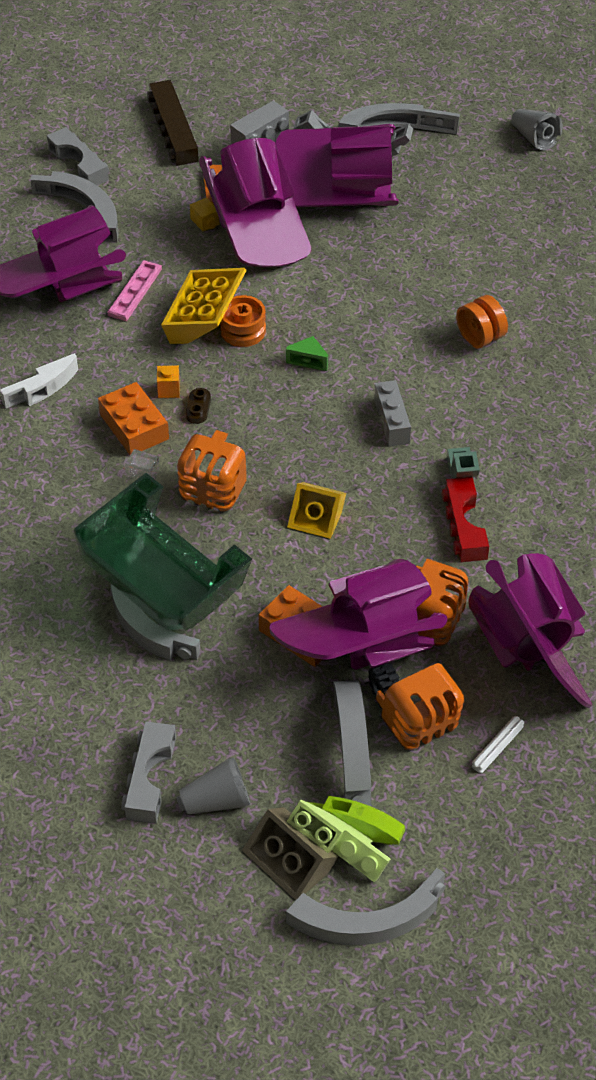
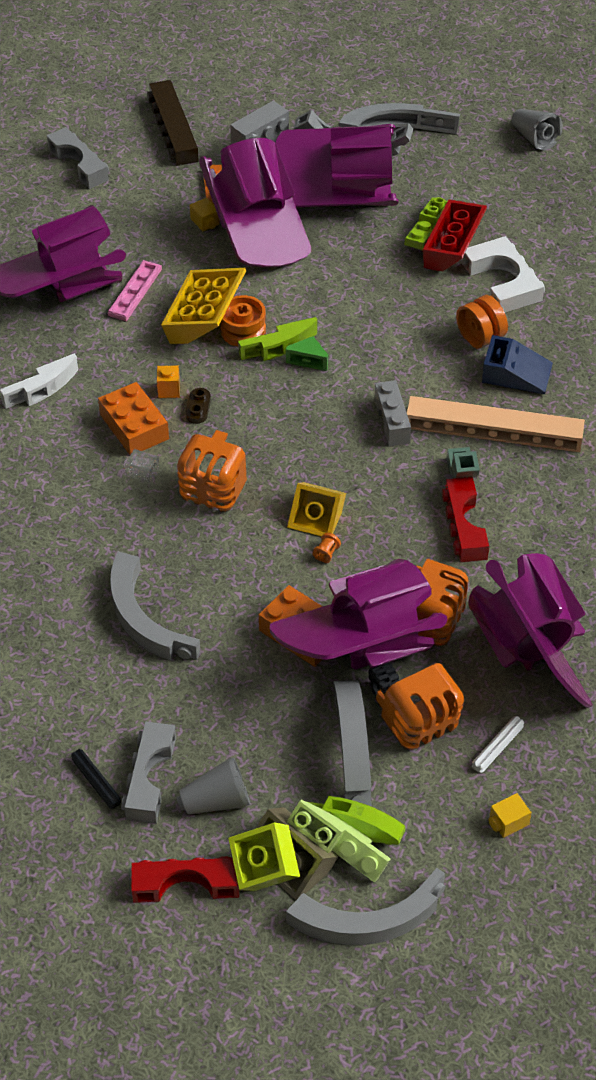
light grey arch [30,171,119,242] -> none
clear green slope [74,473,252,630] -> none
none -> black axle [71,749,121,809]
none -> red arch [131,856,239,903]
none -> neon yellow brick [228,823,300,891]
none -> lime slope [238,317,317,361]
none -> orange bush [312,533,341,563]
none -> lime slope [404,197,448,250]
none -> light nougat brick [407,396,585,452]
none -> red slope [423,199,487,271]
none -> white arch [461,236,545,312]
none -> dark blue slope [482,335,553,394]
none -> yellow brick [489,793,532,838]

